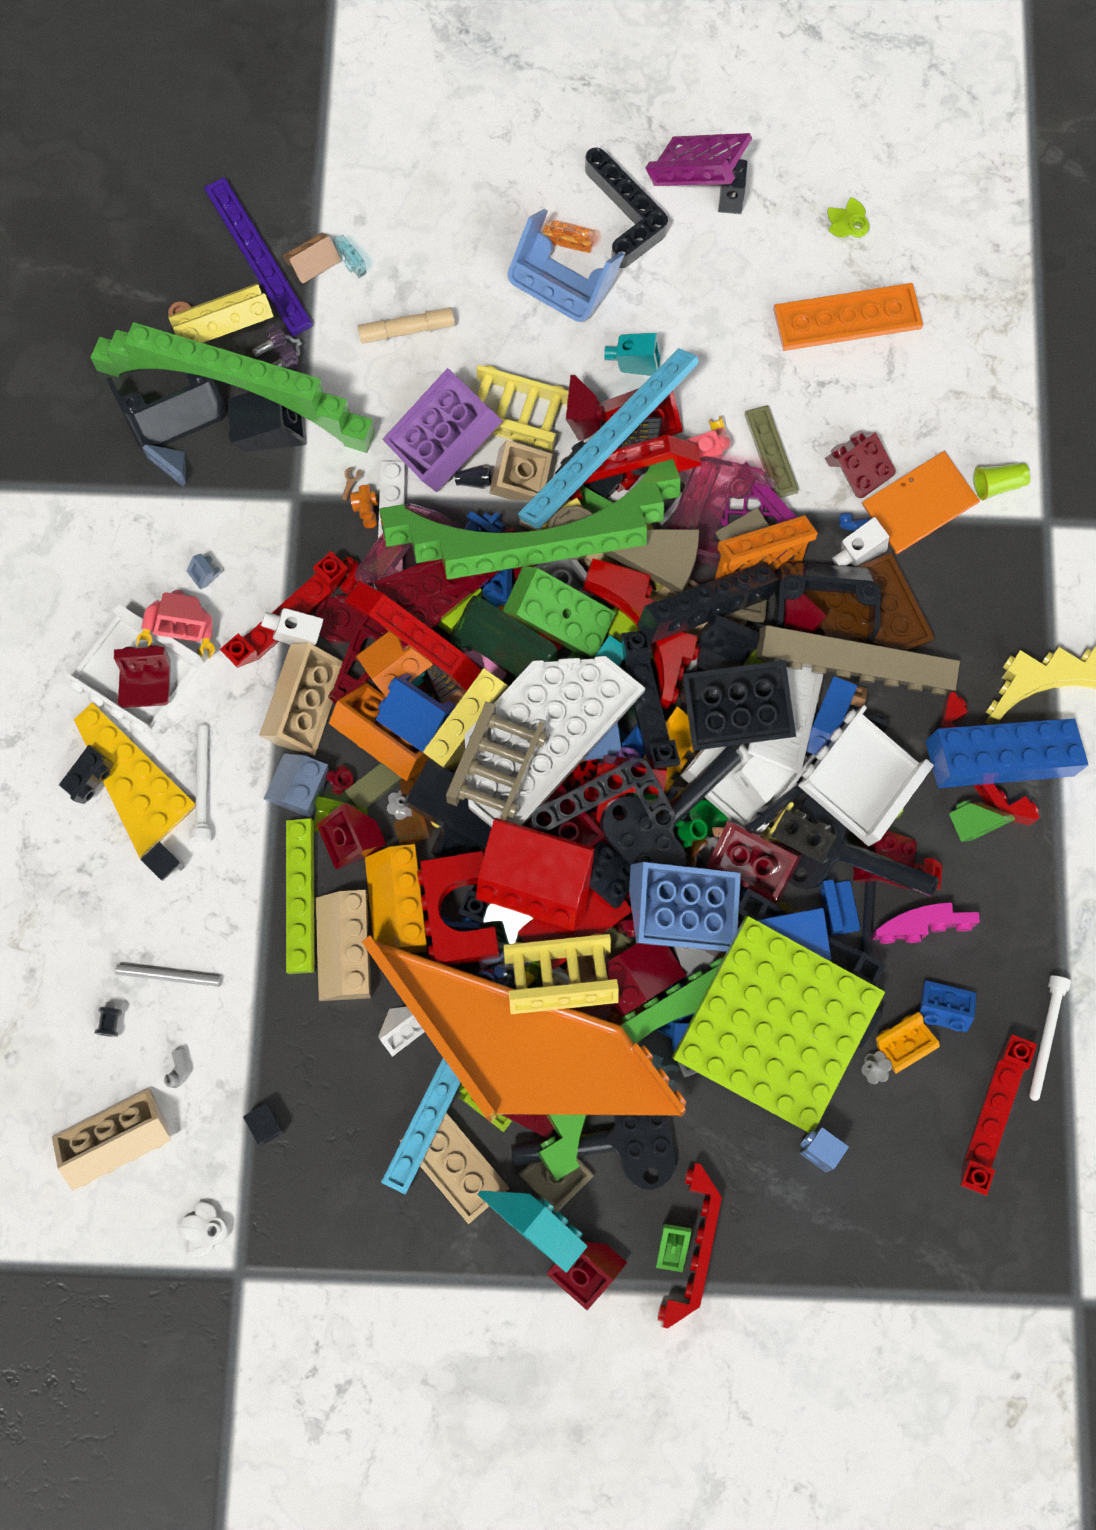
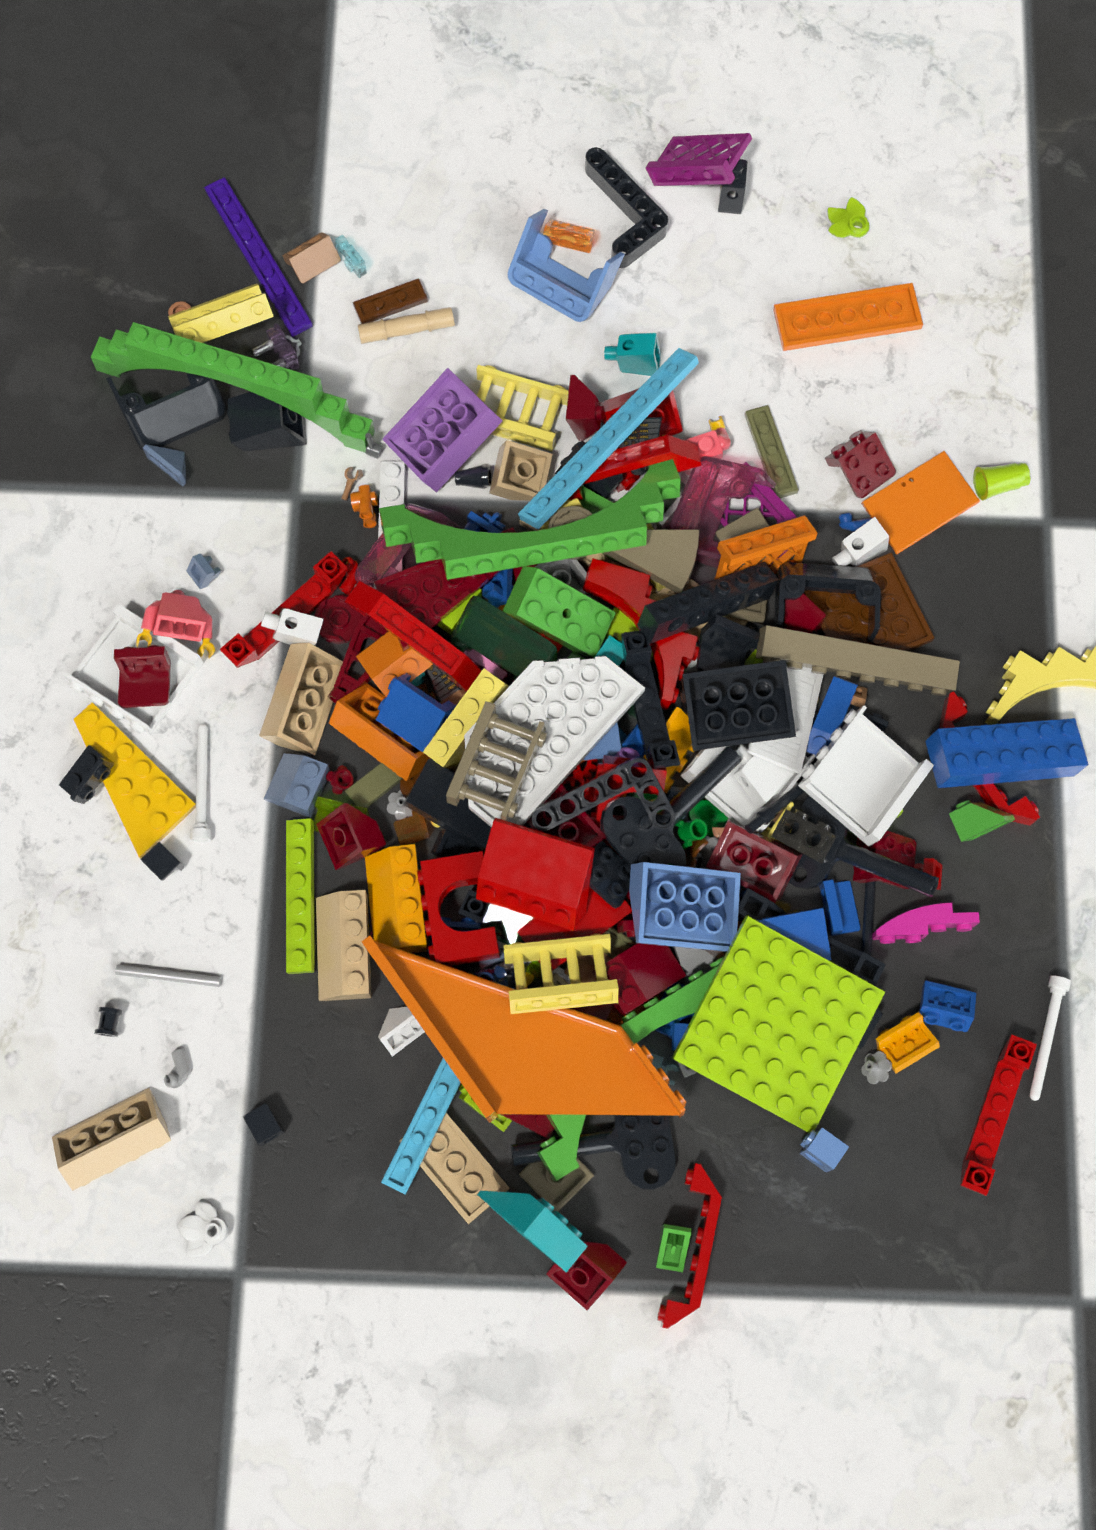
none -> reddish brown tile [353,278,428,324]
none -> dark grey hand [365,433,383,459]

